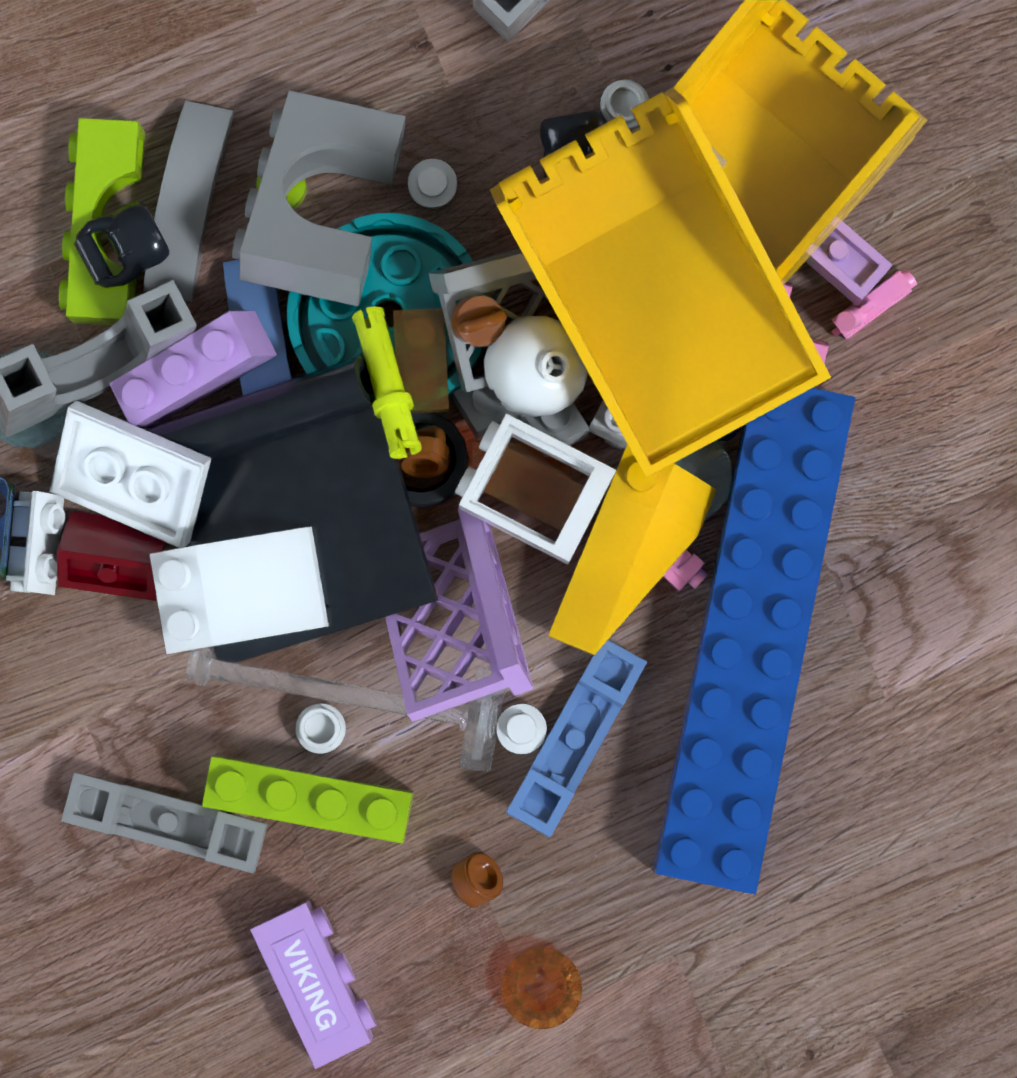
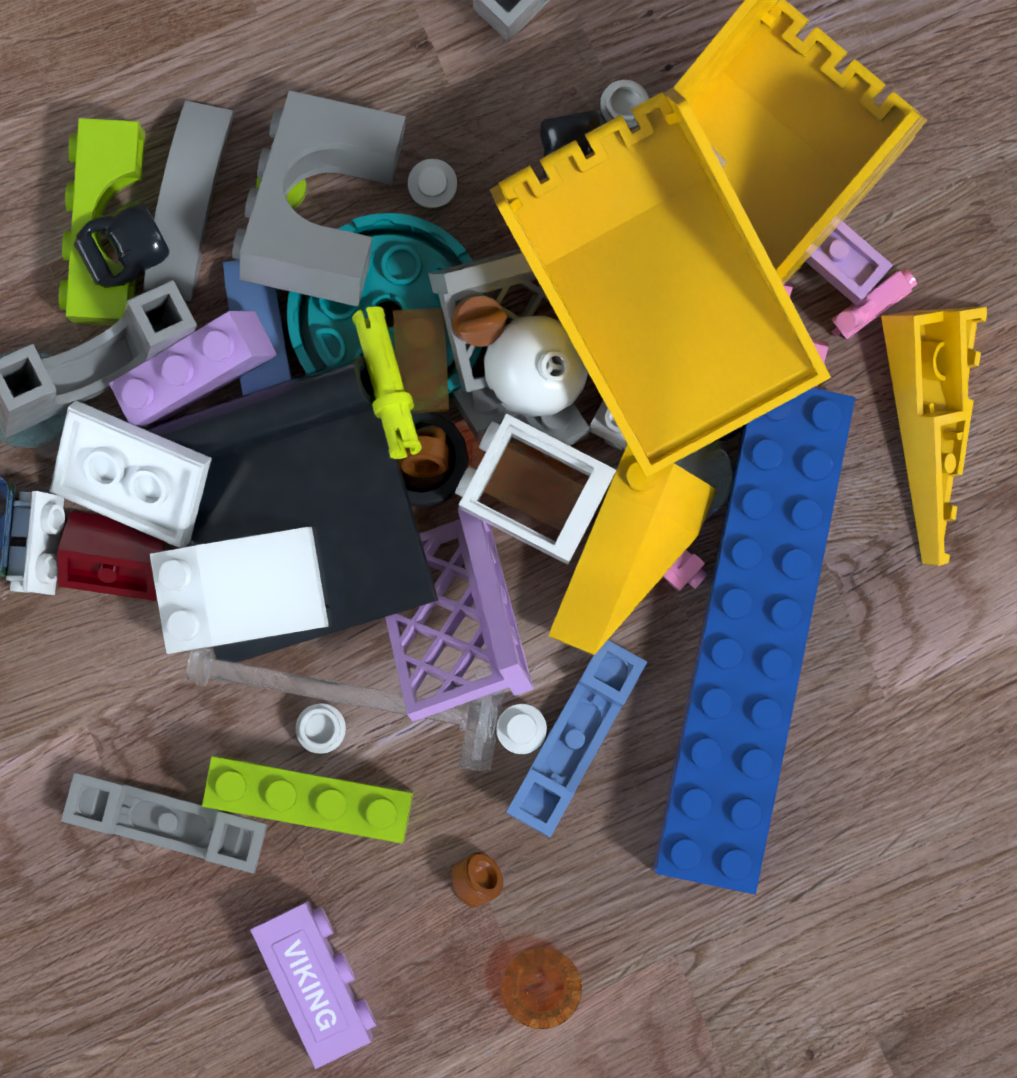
none -> yellow wedge [881,307,987,566]

